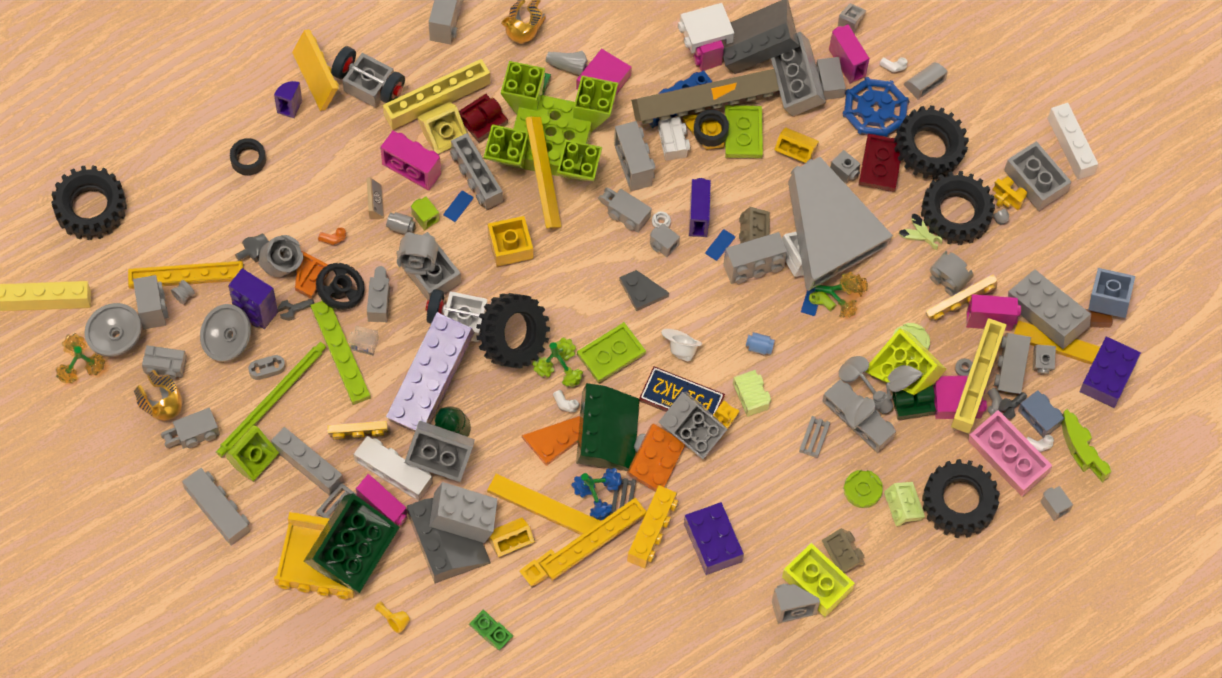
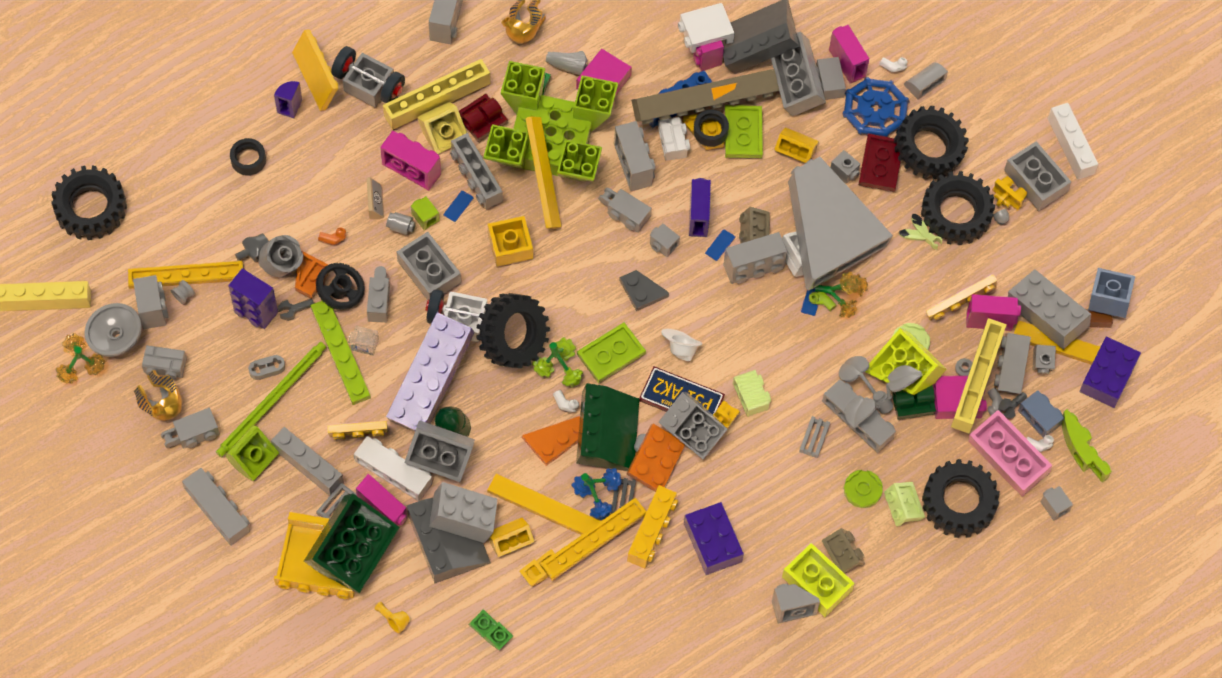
light grey dish [200,304,251,362] -> none
light grey brick [397,232,438,275] -> none
white plate [652,211,671,228] -> none
medium blue brick [746,332,775,355] -> none
light grey slope [838,3,867,33] -> none
light grey brick [930,251,974,296] -> none

